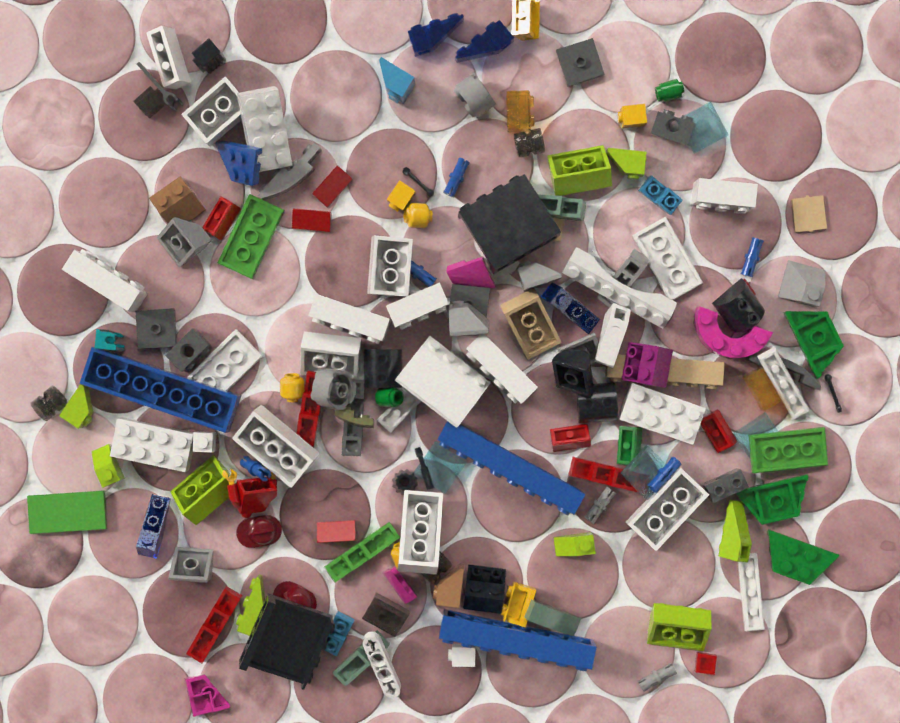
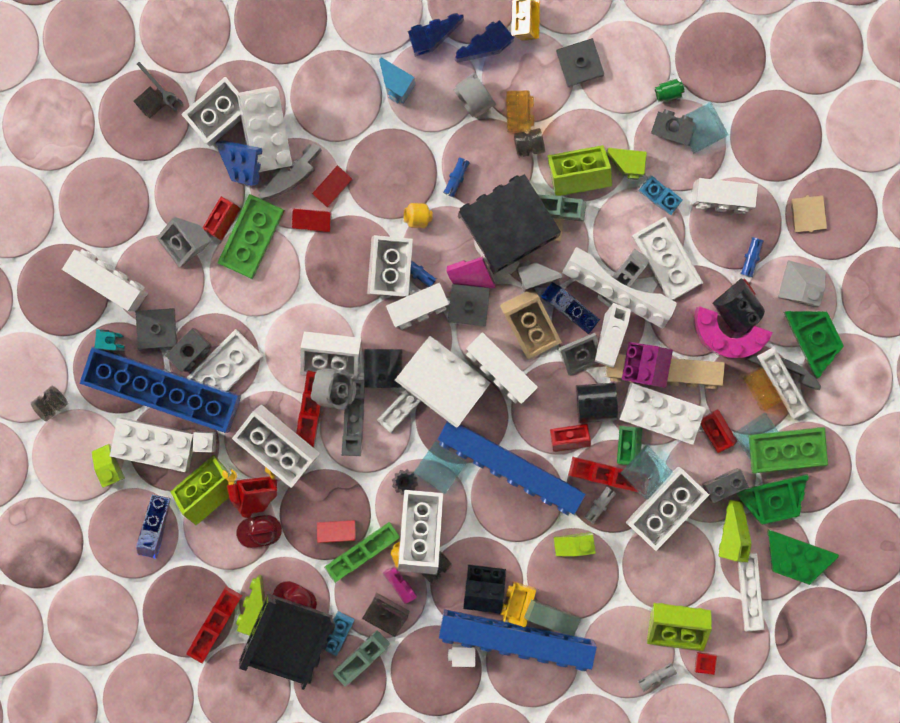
bright green tile [27,490,107,534] -> none
lime slope [59,384,93,429] -> none
white brick [147,26,191,90] -> none
medium nougat slope [149,176,206,223] -> none
light grey slope [168,547,214,583] -> none
dark pink slope [184,674,230,717] -> none
black brick [192,38,226,74] -> none
blue pin [240,456,271,481] -> none
yellow head [280,373,305,403] -> none
white brick [308,294,391,344] -> none
olive slope [335,407,374,429] -> none
white beam [363,632,401,698] -> none
green brick [375,388,404,407] -> none
yellow brick [387,180,416,212] -> none
black hinge [403,167,434,197] -> none
black piece [415,447,434,490] -> none
medium nougat slope [433,564,464,608] -> none
light grey slope [449,301,489,336] -> none
black brick [552,349,594,398] -> none
yellow brick [617,104,647,128] -> none
blue pin [647,457,682,493] -> none
black hinge [824,374,842,413] -> none

